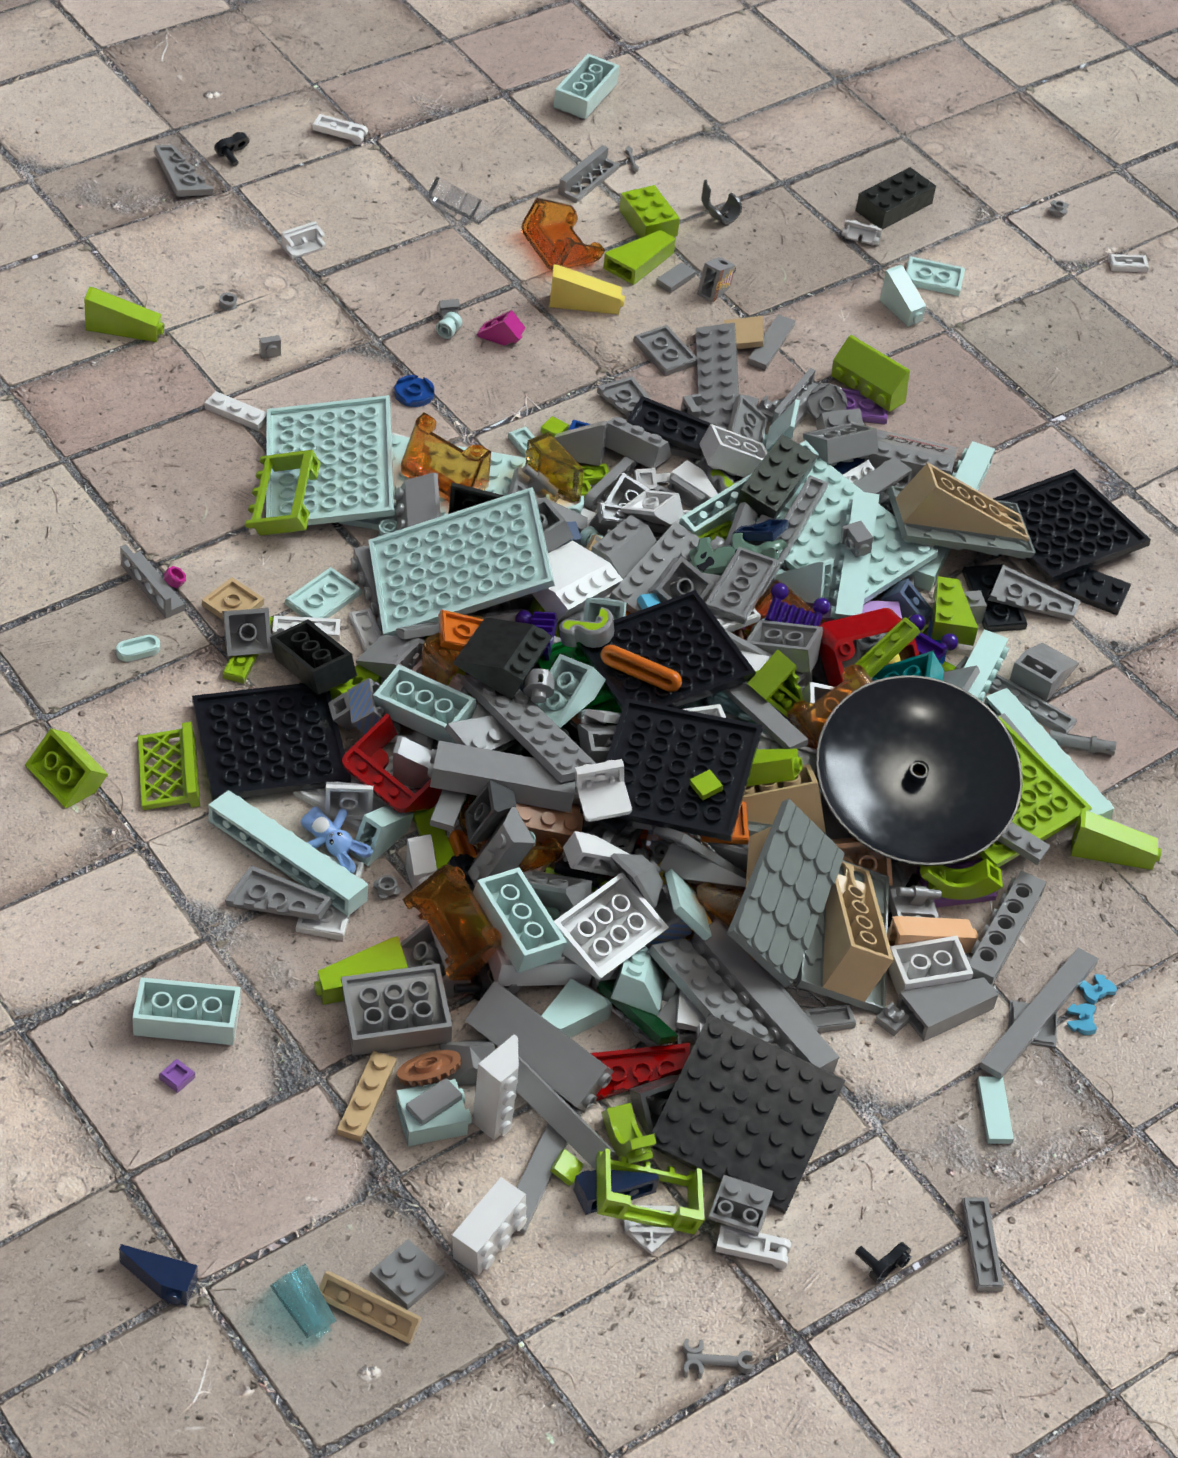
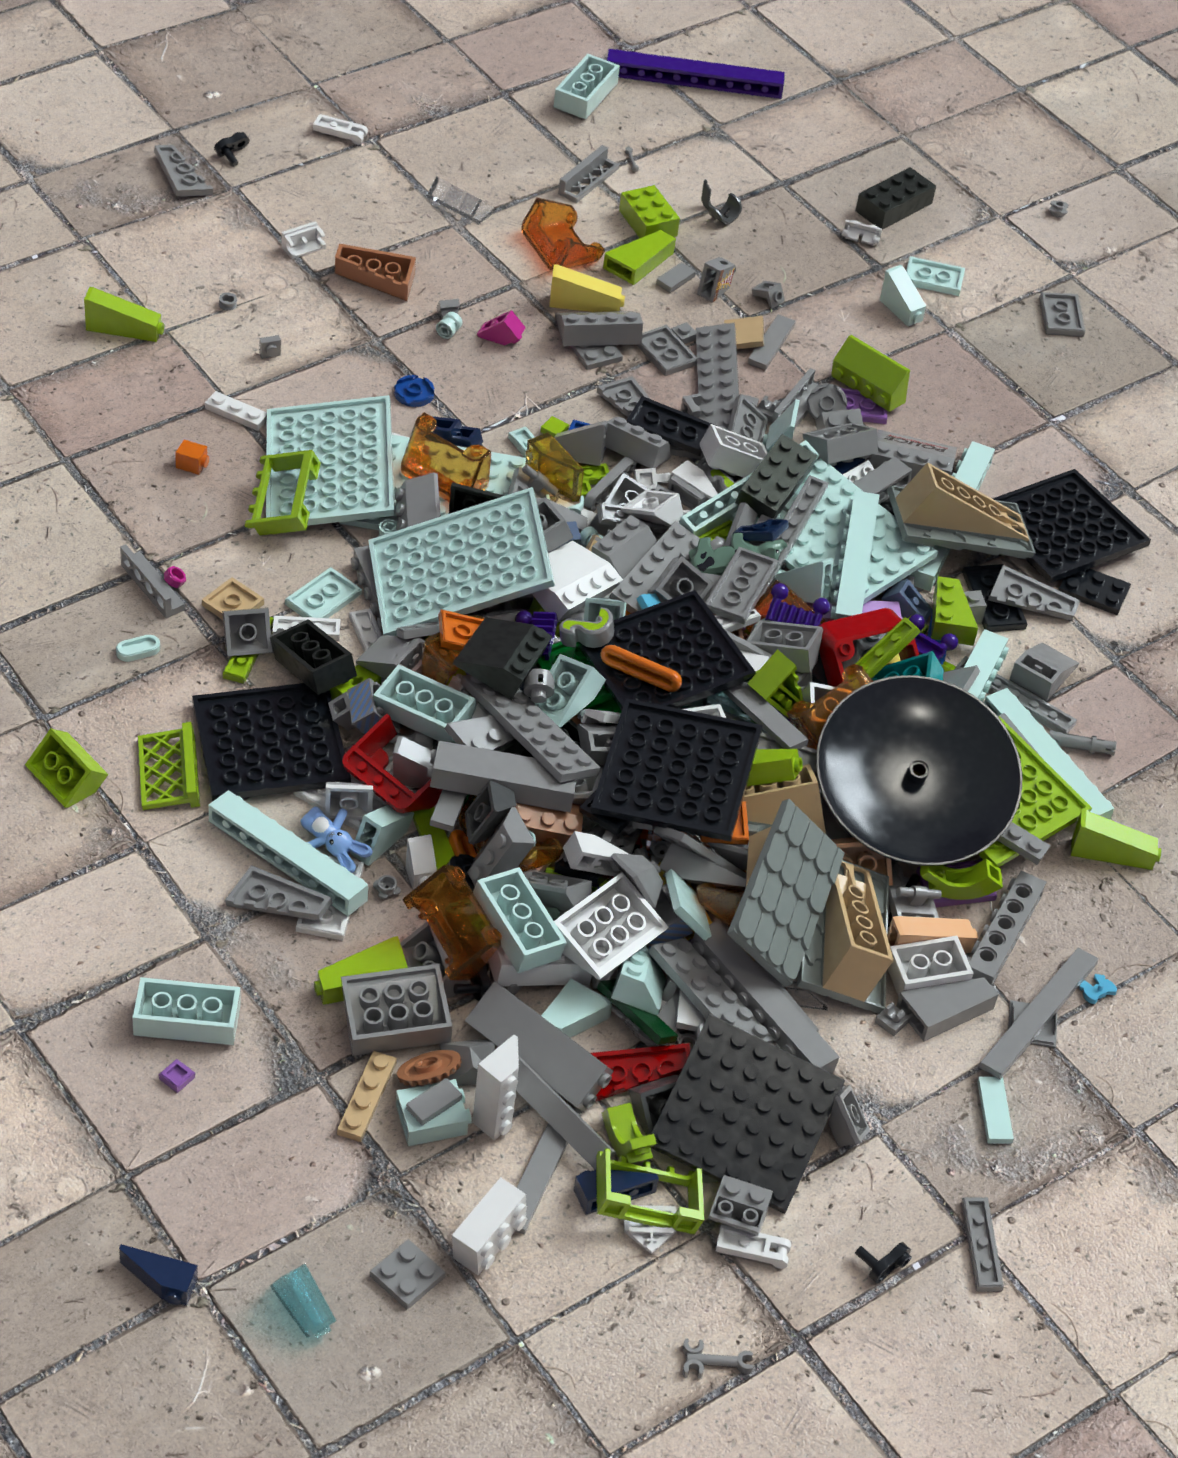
tan plate [315,1271,422,1344] -> none
lime tile [550,1149,584,1186] -> none
white bracket [575,759,632,822] -> none
lime tile [690,769,723,800] -> none
light grey tile [803,1004,856,1033] -> none
light grey brick [840,521,873,557] -> none
medium azure piece [1067,1003,1097,1035] -> none
white tile [1108,254,1149,273] -> none
none -> orange brick [175,440,210,475]
none -> nougat wedge [335,243,416,301]
none -> dark blue slope [416,415,483,449]
none -> light grey slope [555,311,643,346]
none -> light grey plate [570,345,623,370]
none -> dark purple brick [607,49,785,99]
none -> light grey plate [671,322,697,344]
none -> light grey bracket [752,281,785,308]
none -> light grey slope [828,1084,870,1147]
none -> light grey tile [1039,292,1085,337]

